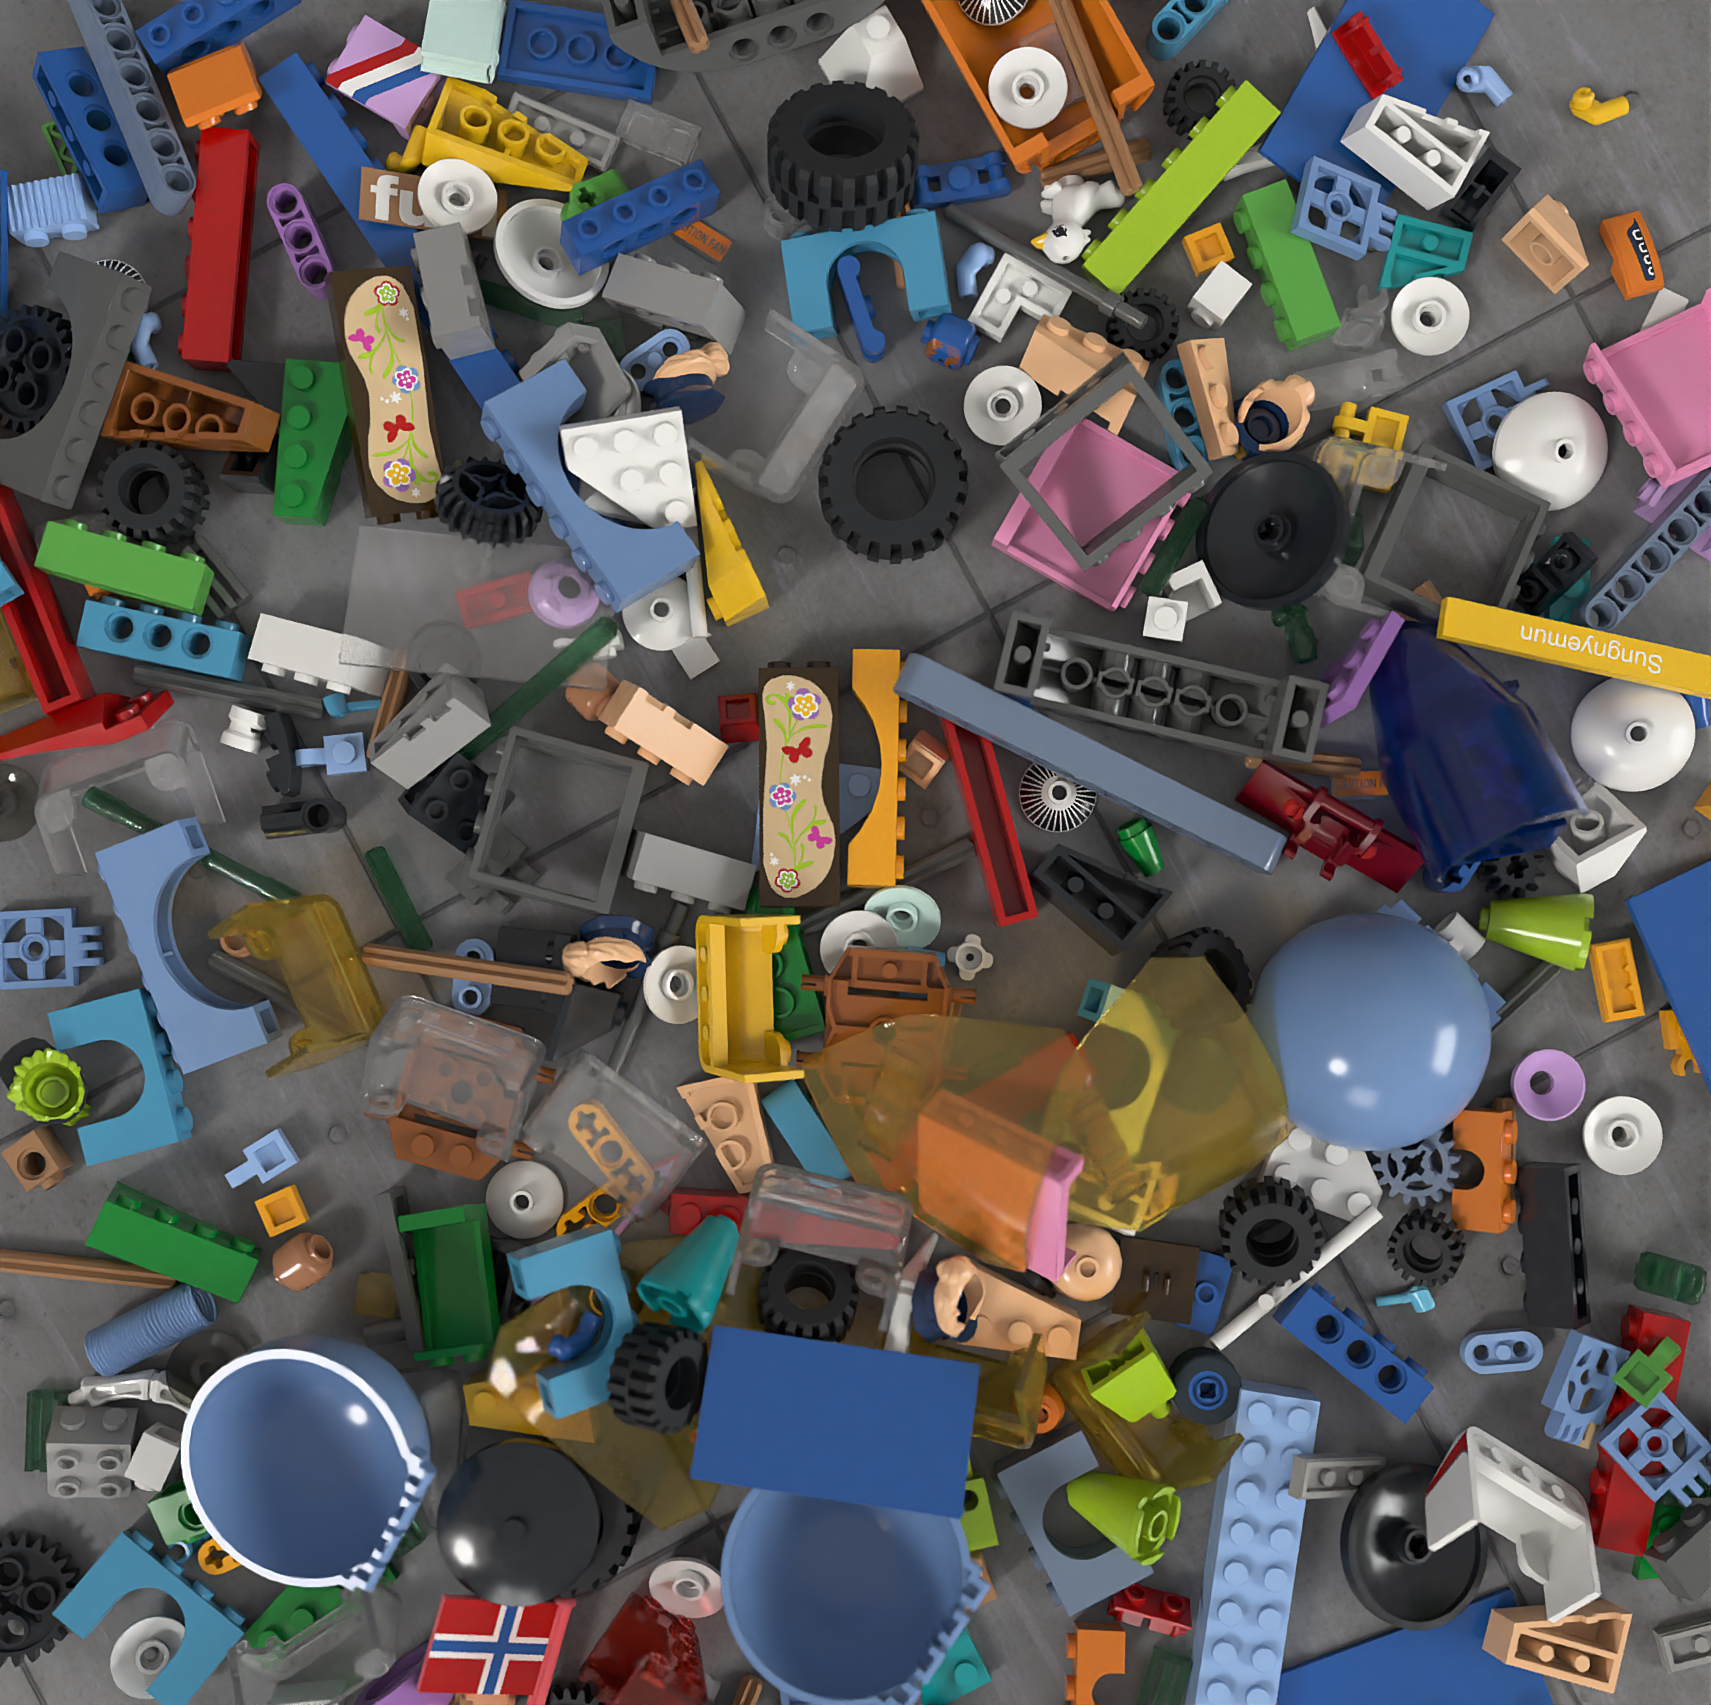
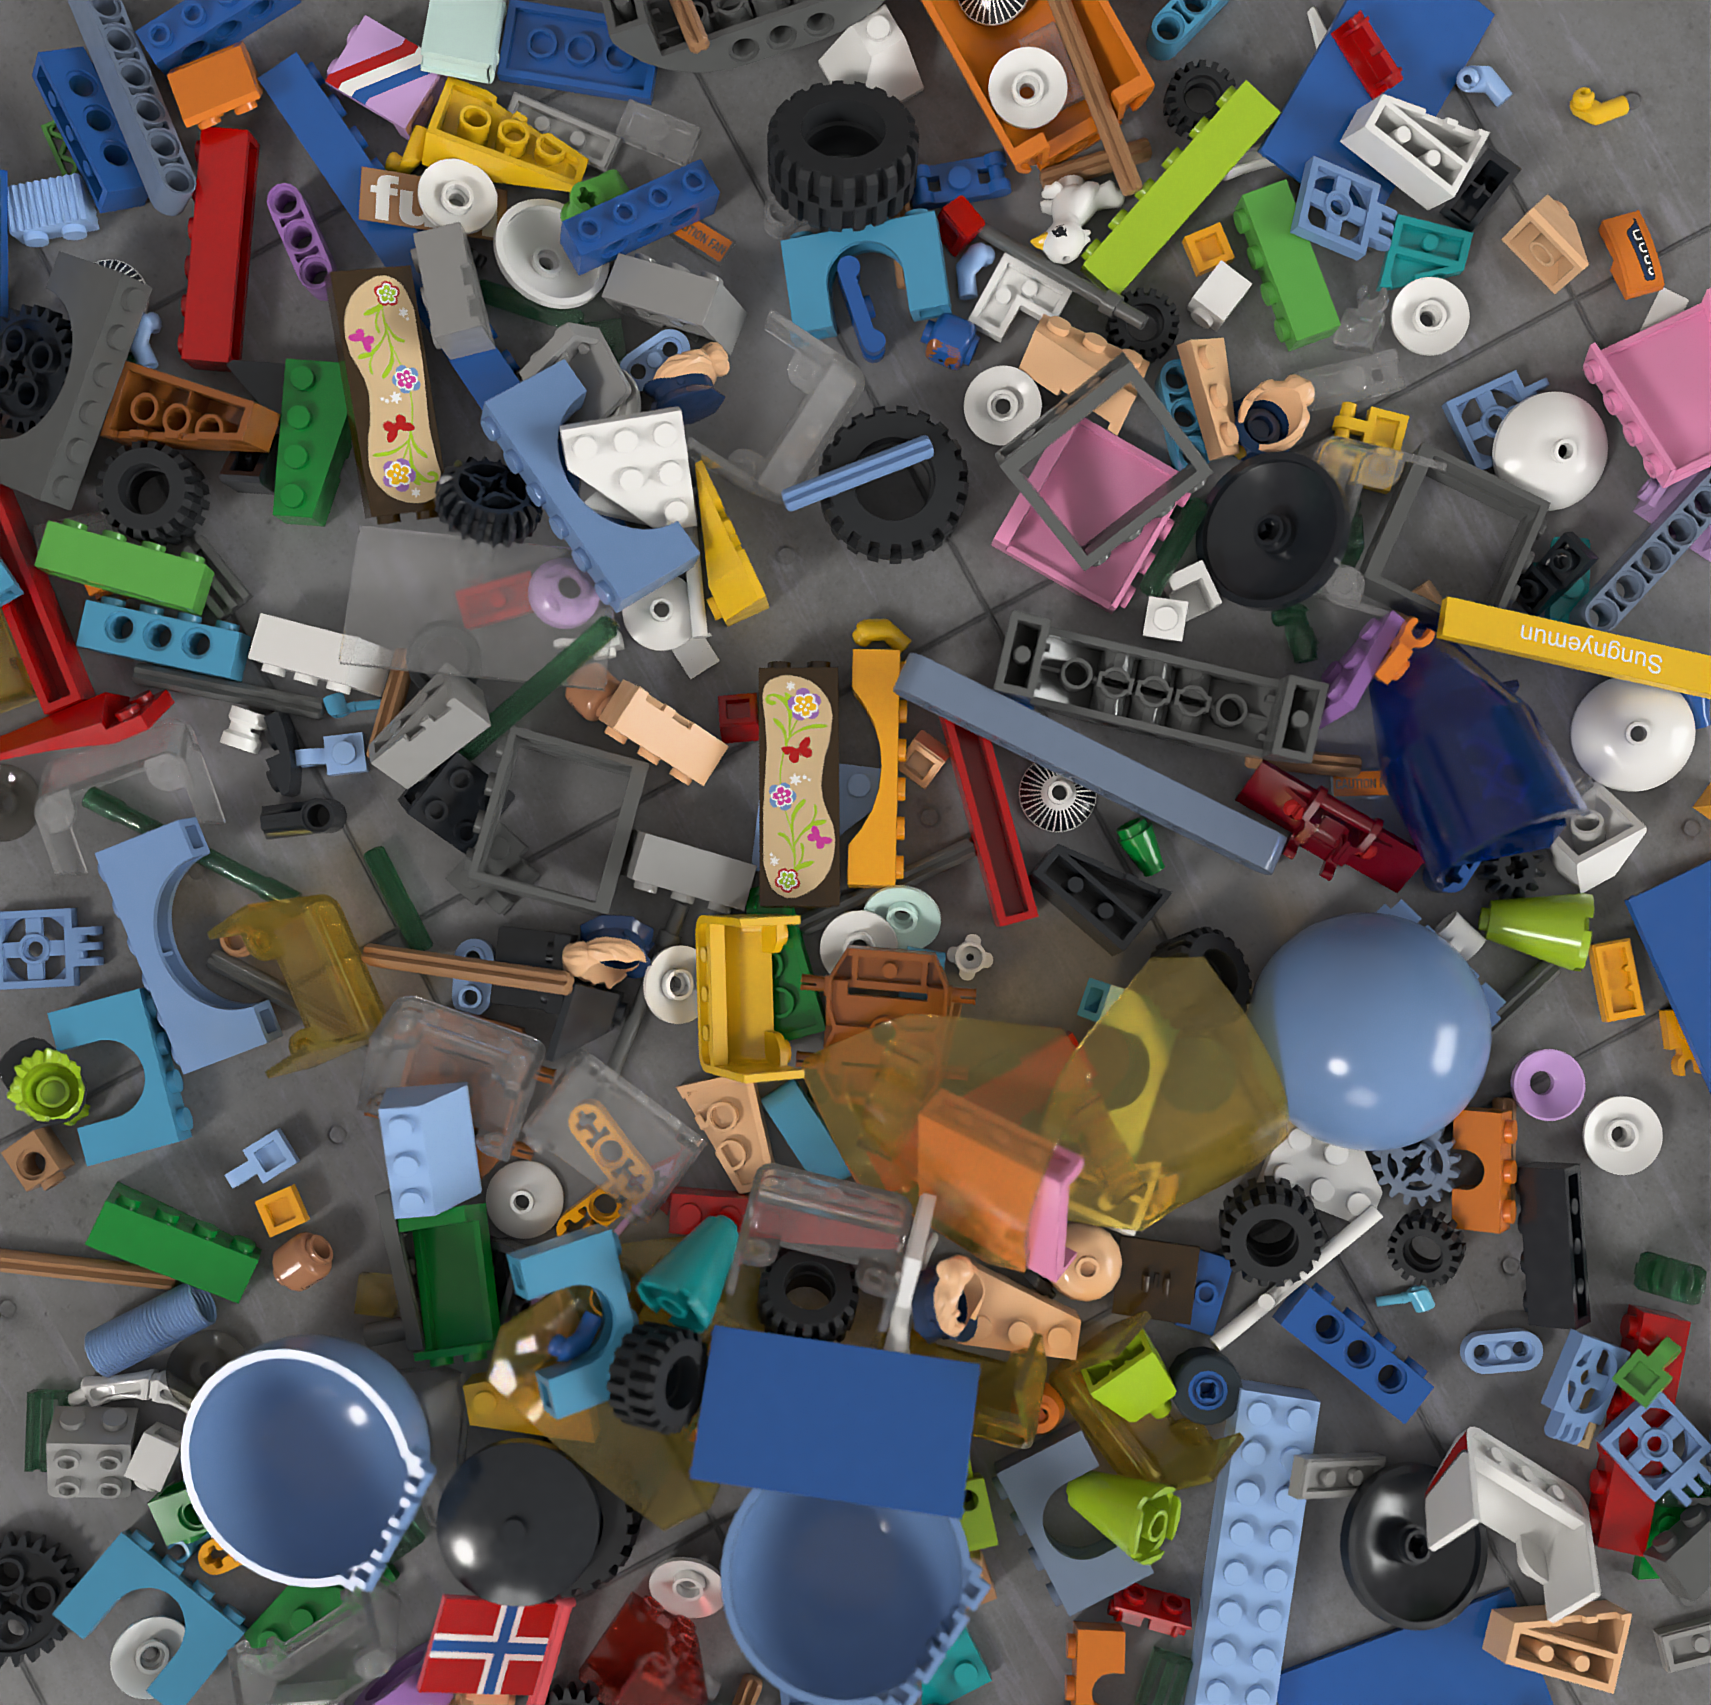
none -> light blue slope [378,1082,482,1219]
none -> medium blue axle [781,435,934,511]
none -> yellow arm [852,618,912,655]
none -> white tile [894,1193,937,1309]
none -> red slope [937,195,986,257]
none -> orange plate [1373,616,1435,685]

